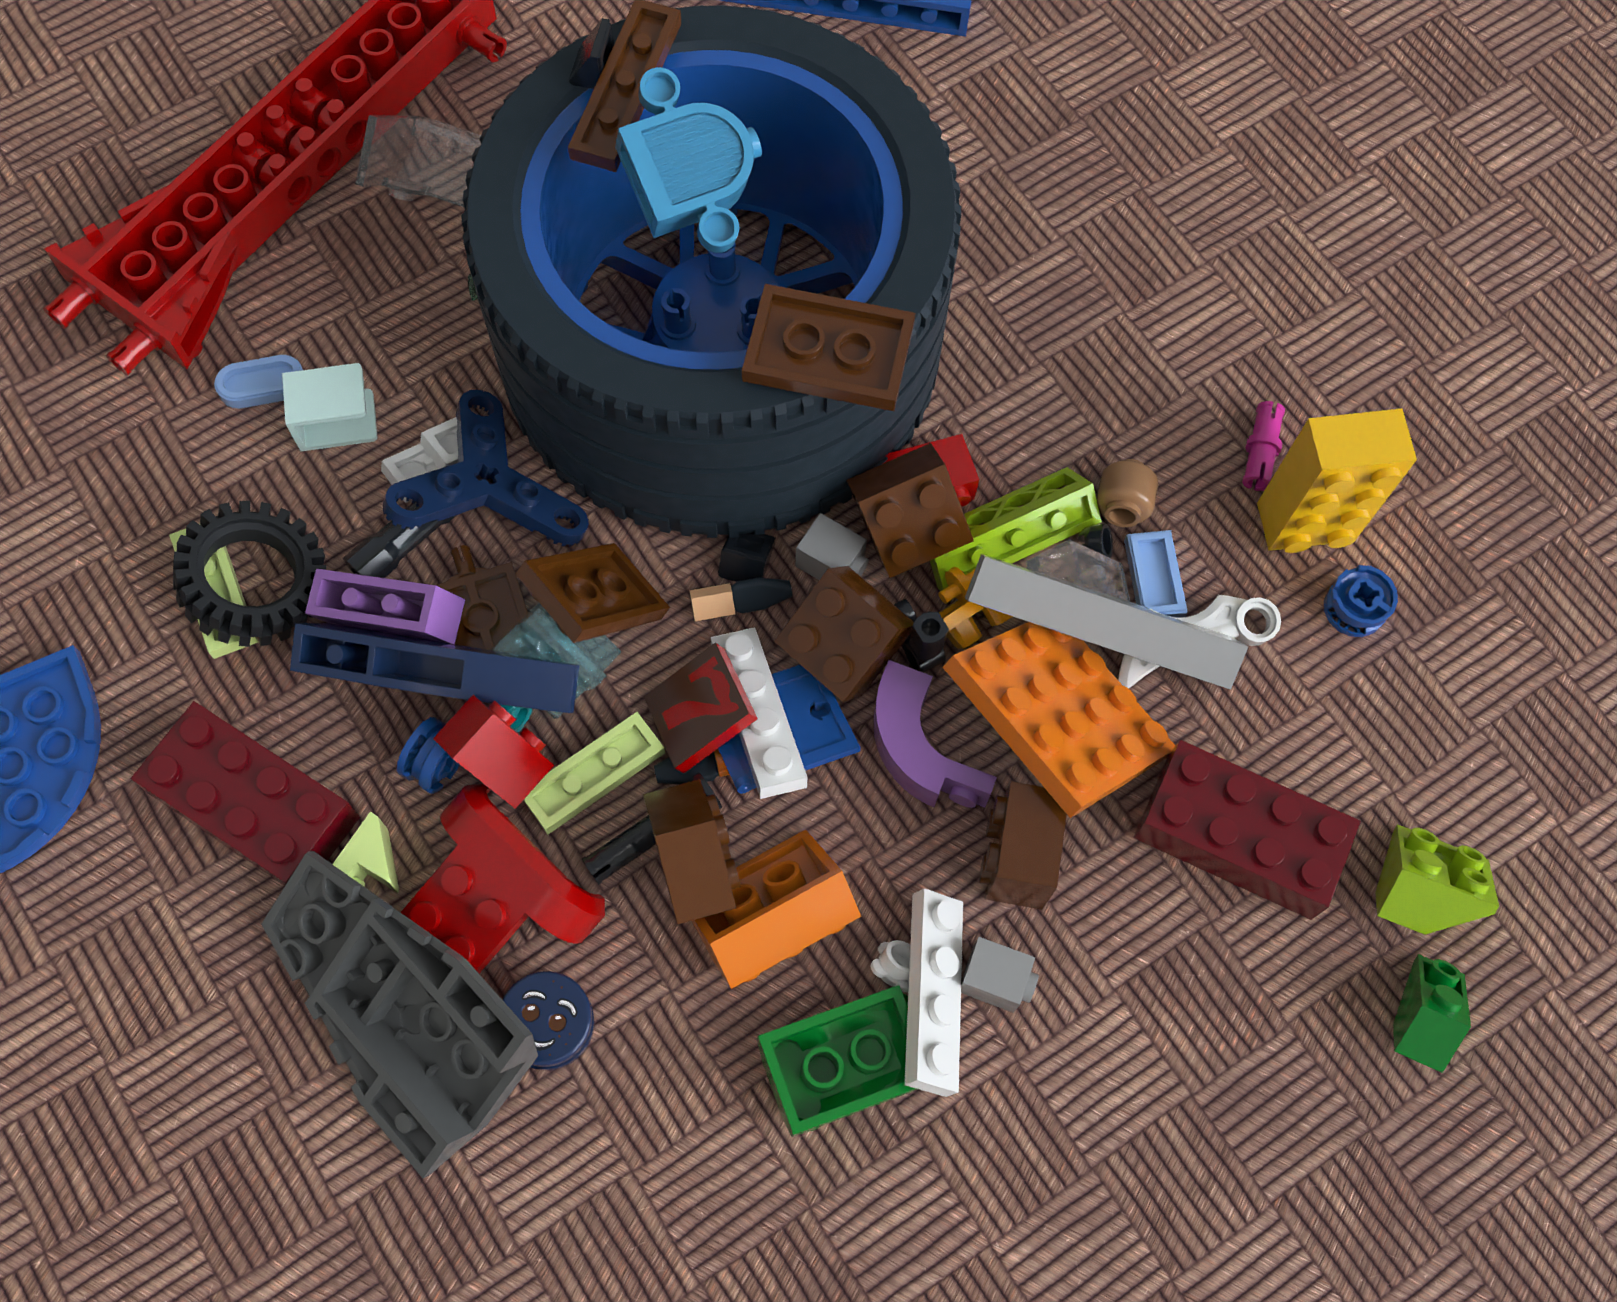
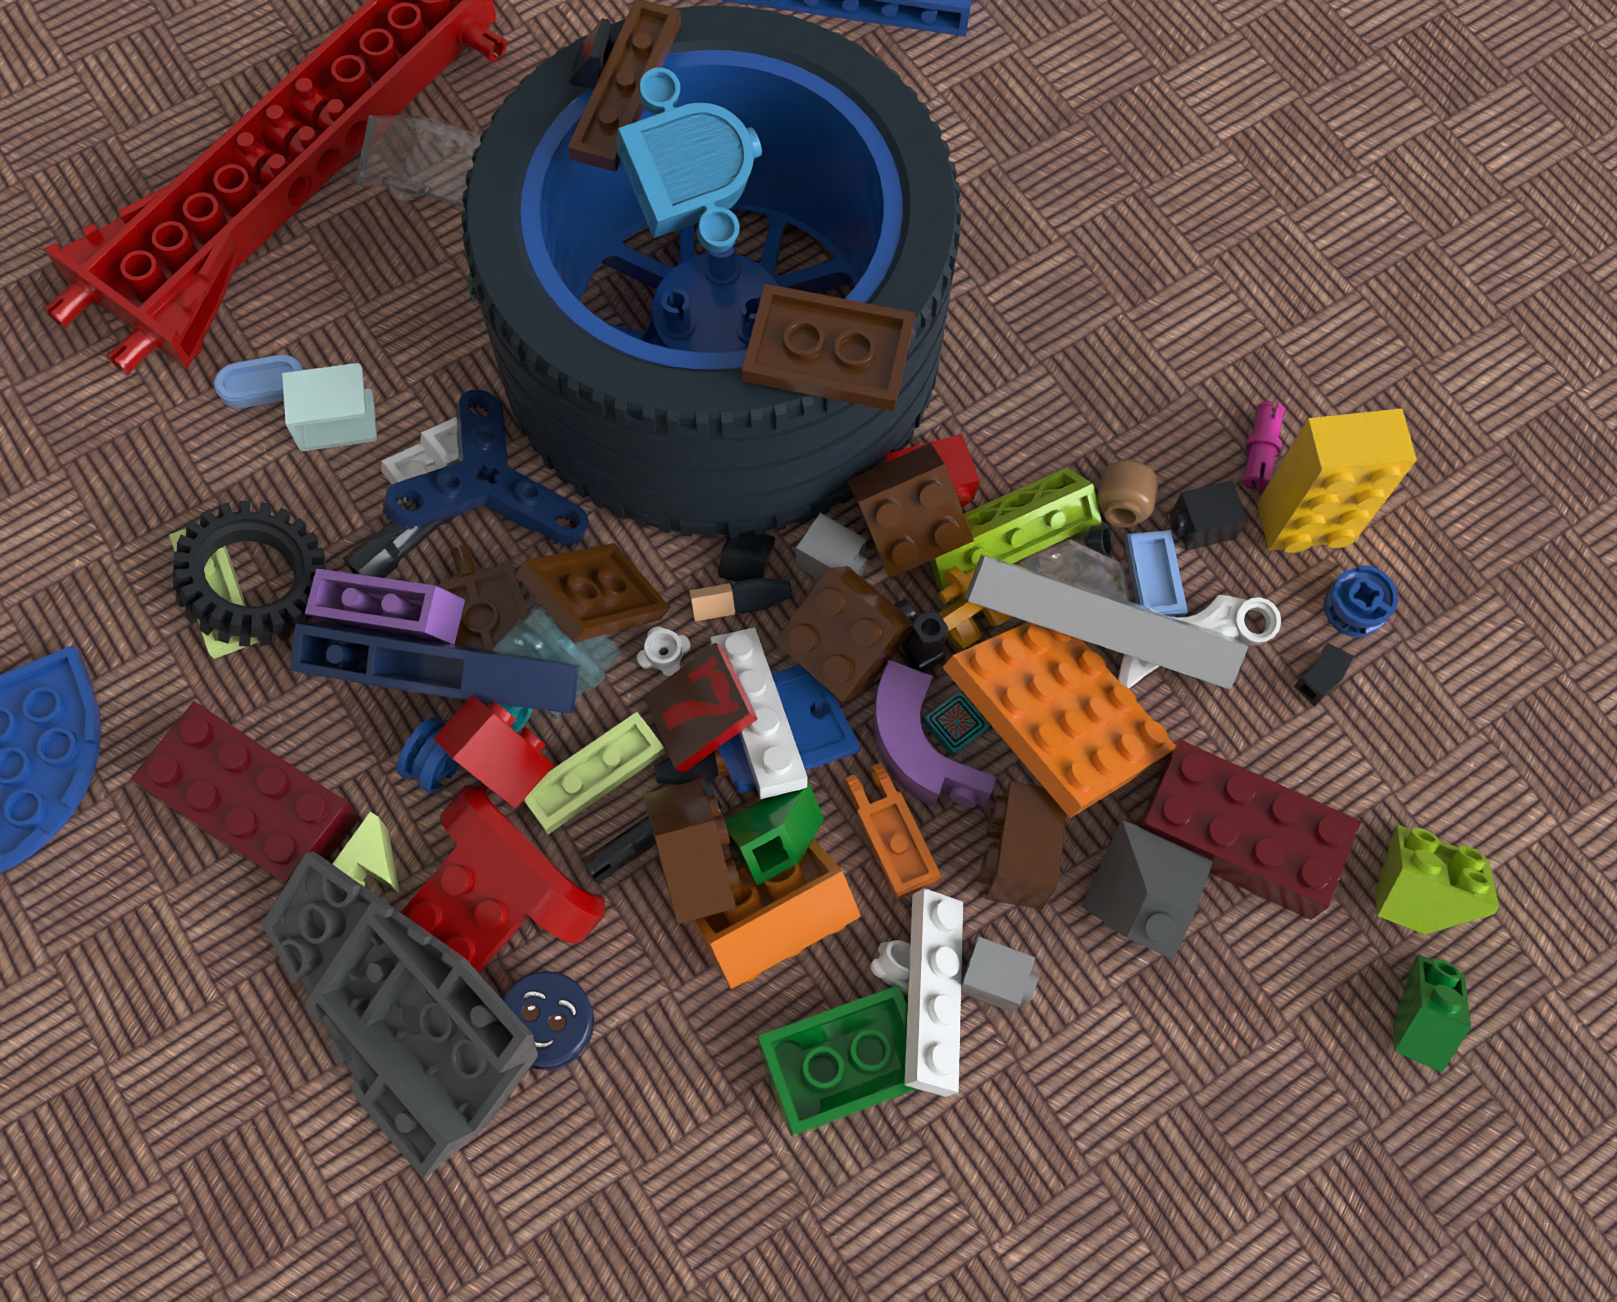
none -> white plate [637,626,691,677]
none -> green slope [725,780,824,886]
none -> orange hinge [844,763,942,901]
none -> tile [923,691,990,758]
none -> dark grey slope [1081,819,1213,959]
none -> black brick [1170,480,1248,551]
none -> black piece [1294,643,1354,707]

